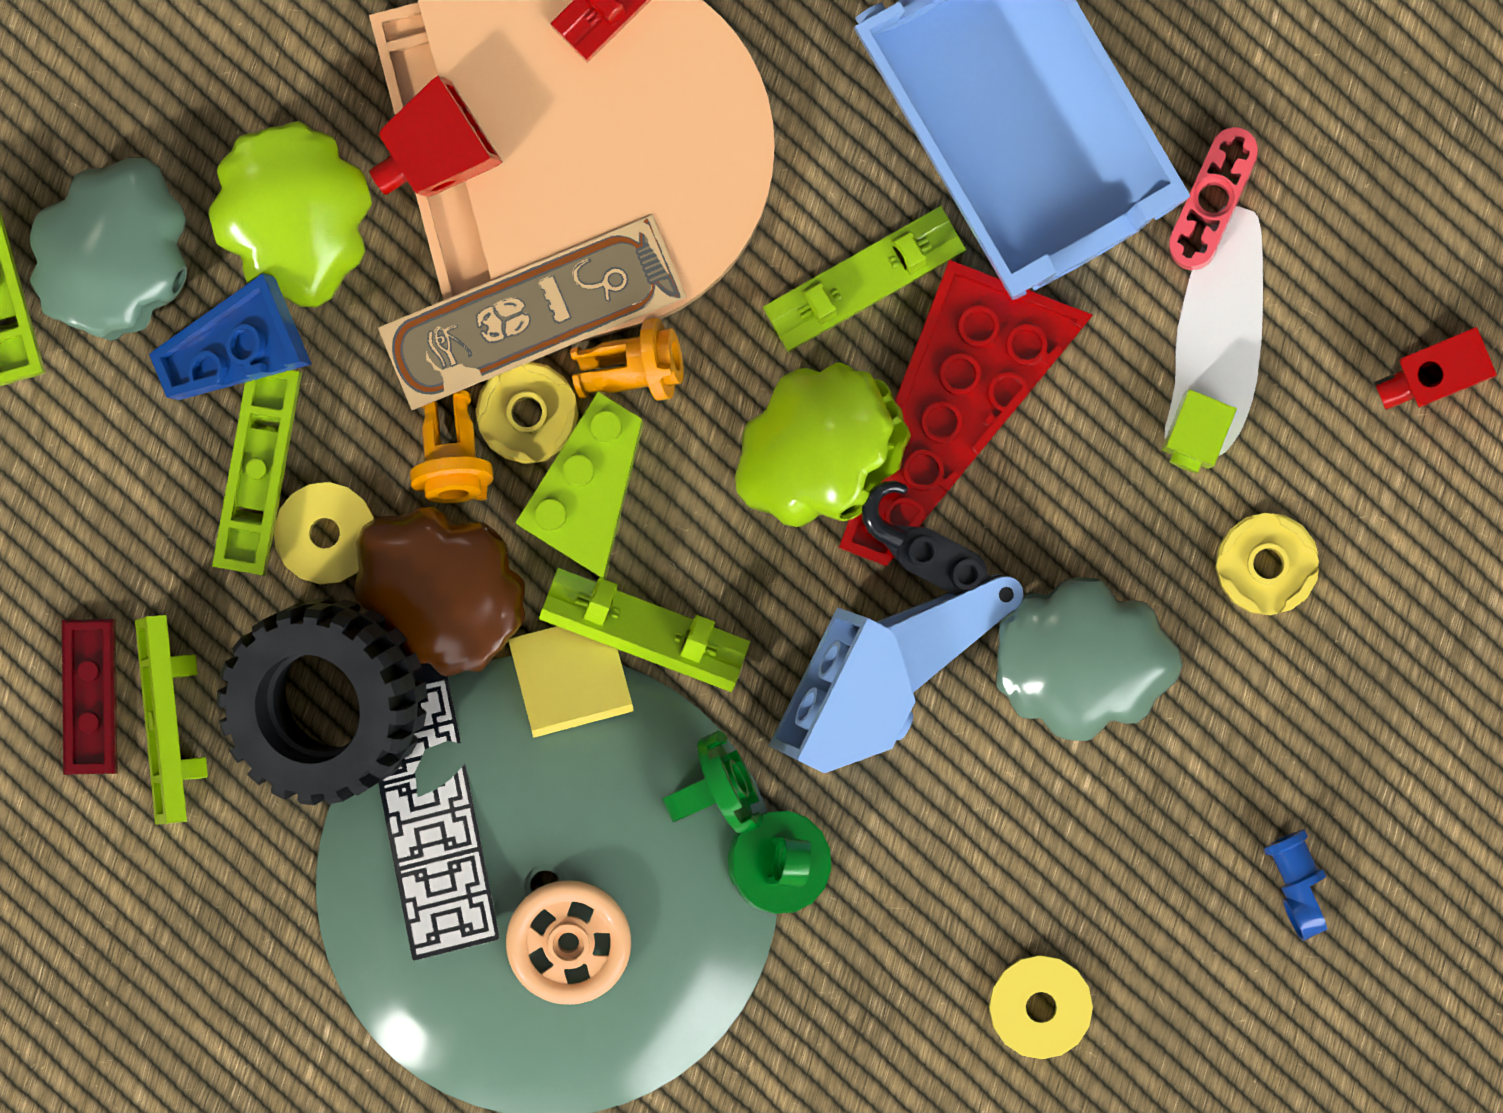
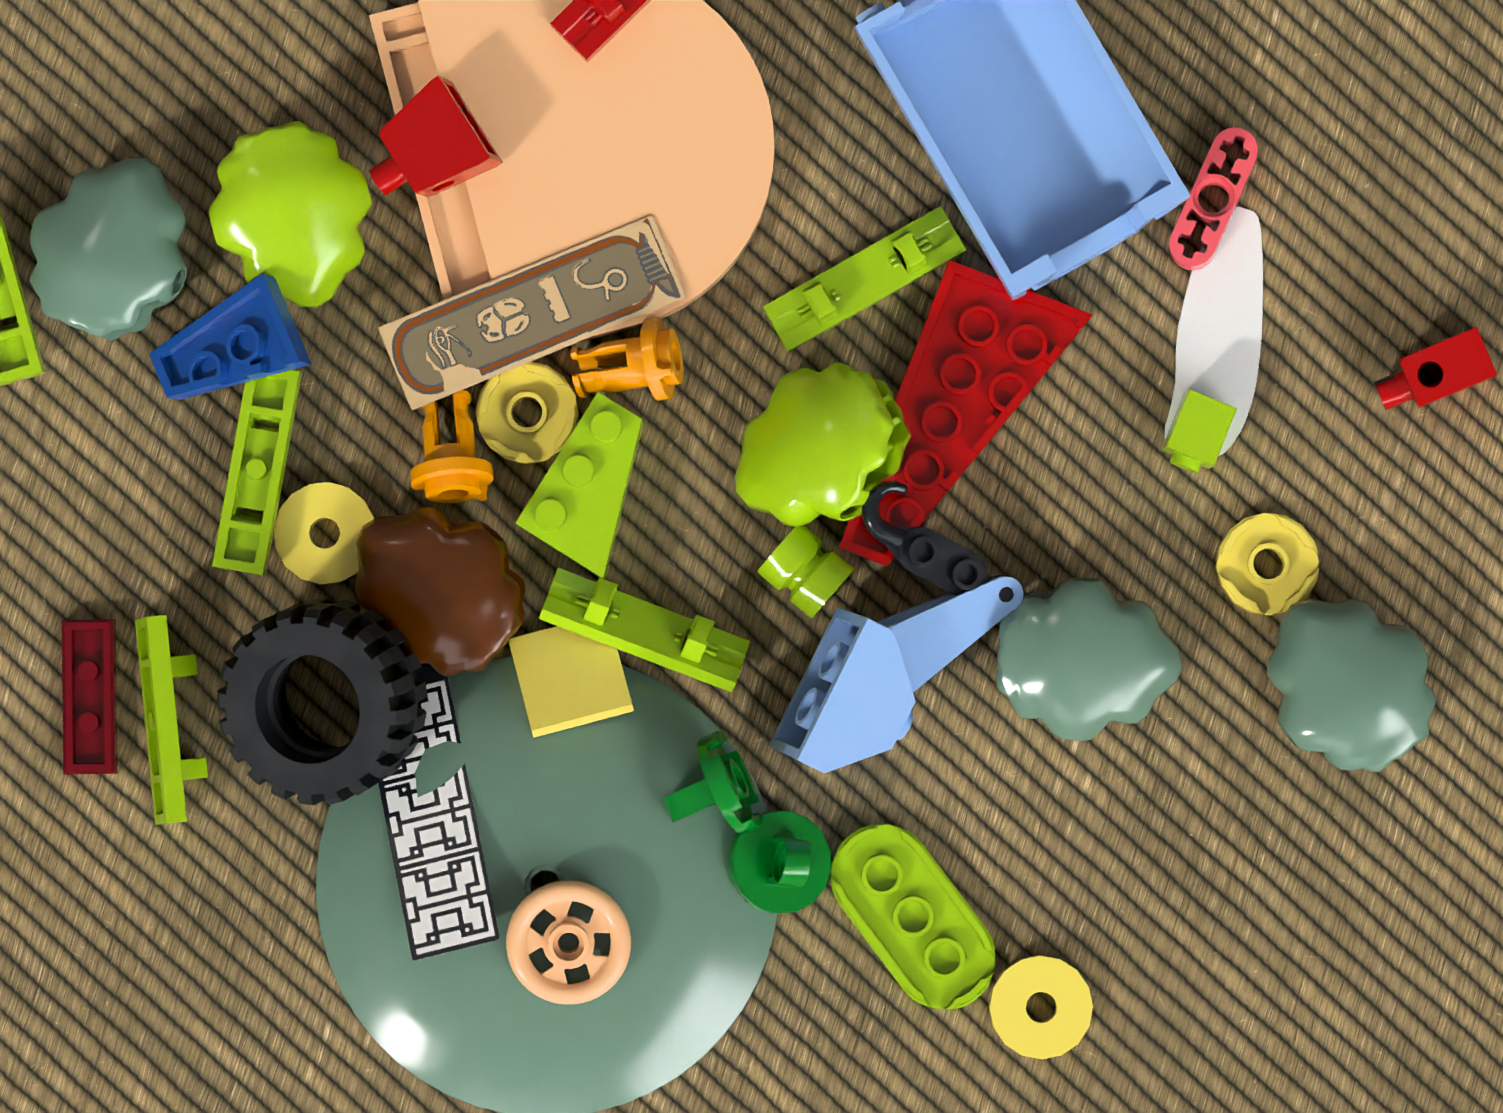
blue connector [1263,829,1327,941] -> none
none -> lime wheel [757,526,855,619]
none -> lime tile [830,824,995,1009]
none -> sand green piece [1267,599,1436,772]

